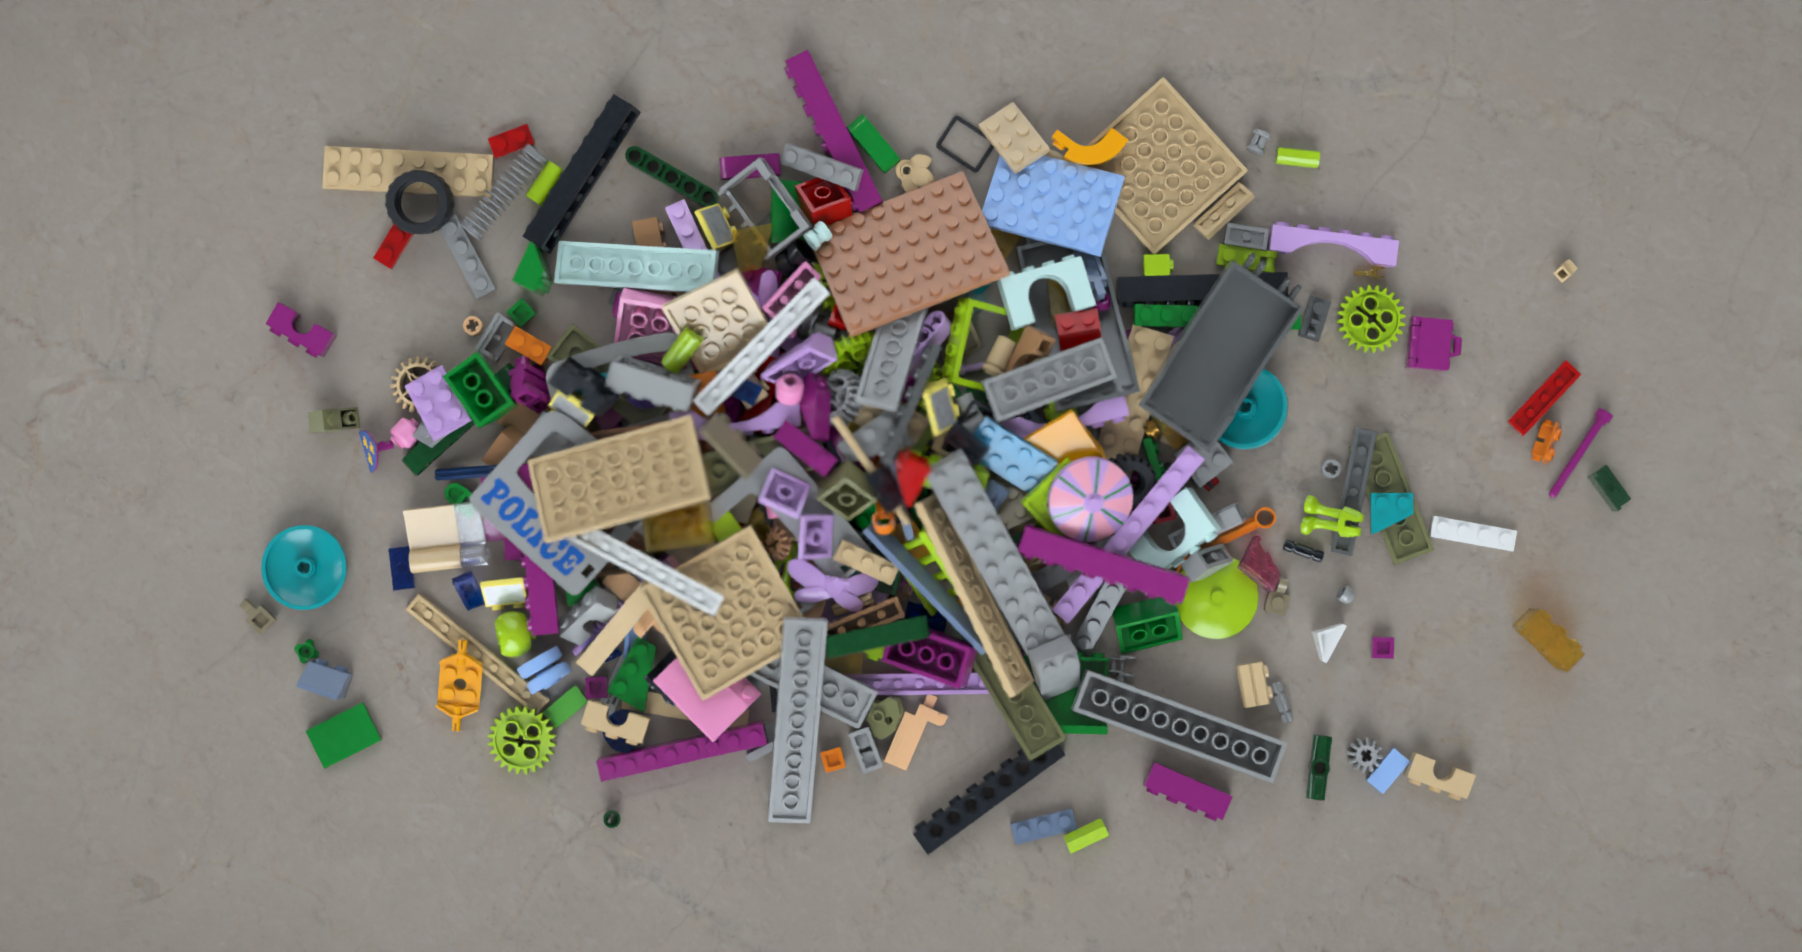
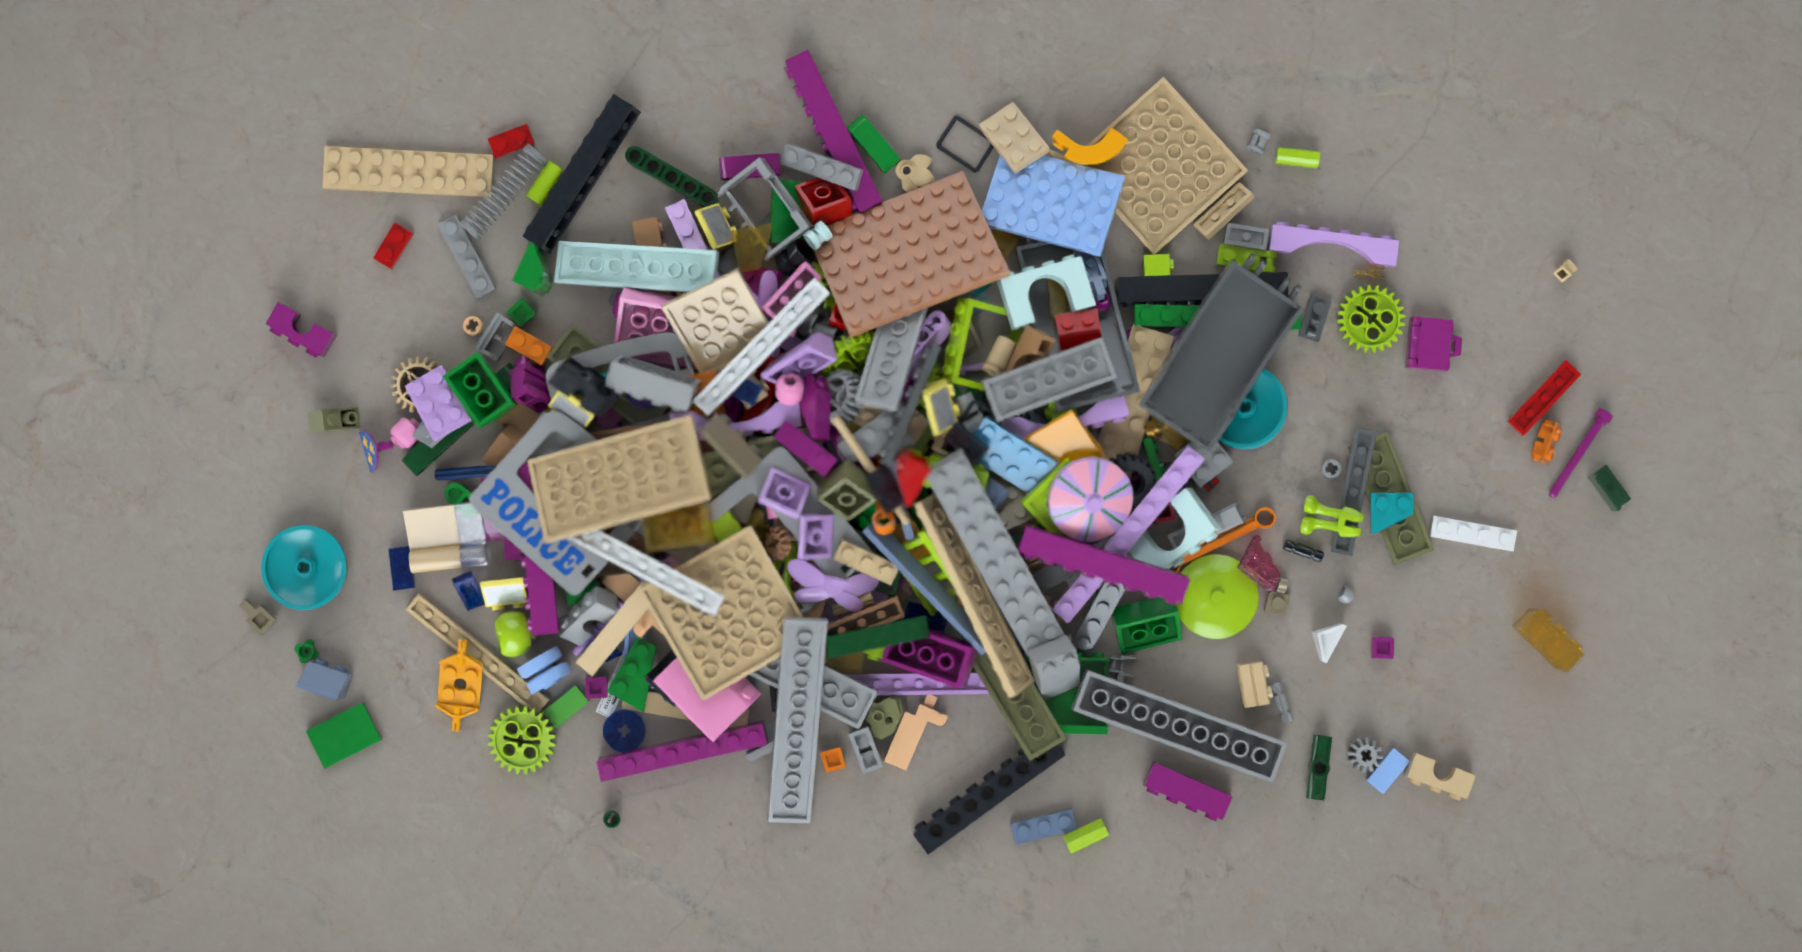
black tyre [385,170,455,234] -> none
tan arch [581,699,651,746] -> none
lime brick [662,327,704,373] -> none
light grey slope [1181,543,1234,582] -> none

